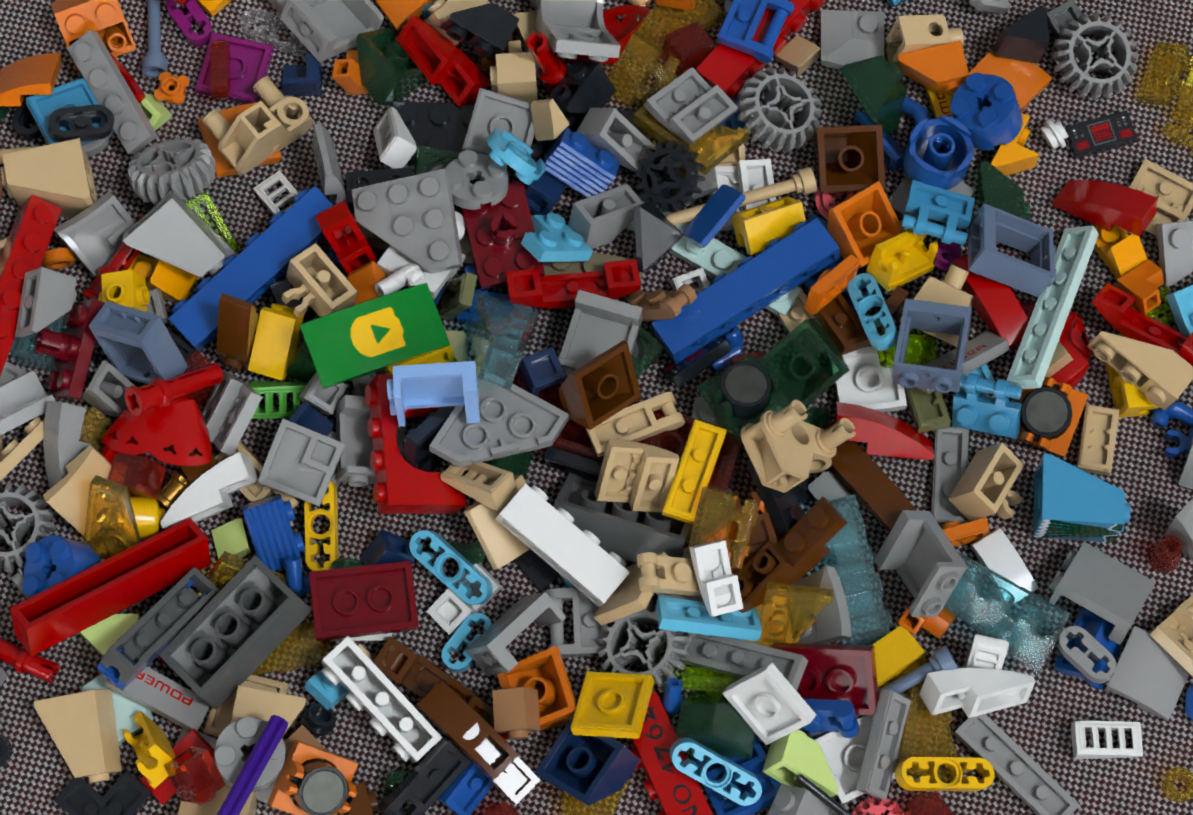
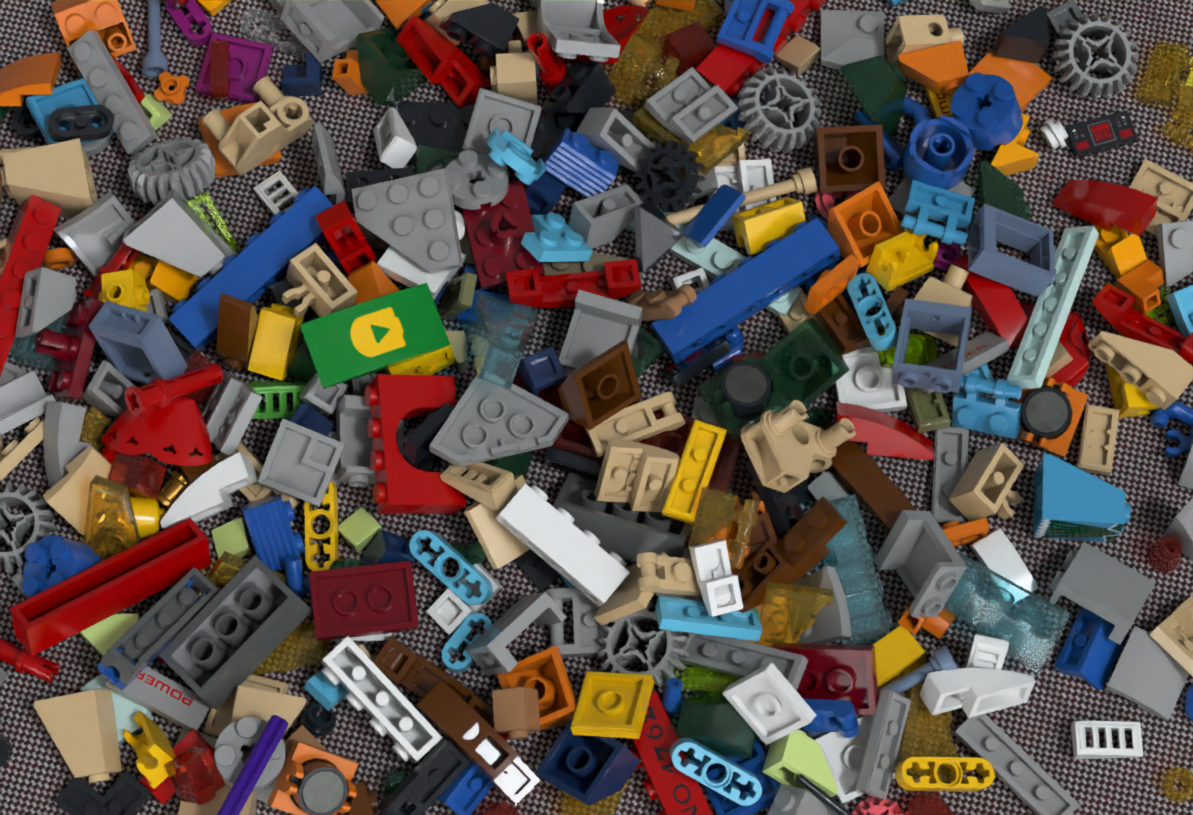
white arm [375,264,425,297] -> none
light blue panel [387,361,480,427] -> none
tan slope [530,99,570,141] -> none
light grey beam [1058,626,1116,684] -> none
none -> yellowish green slope [338,507,382,553]

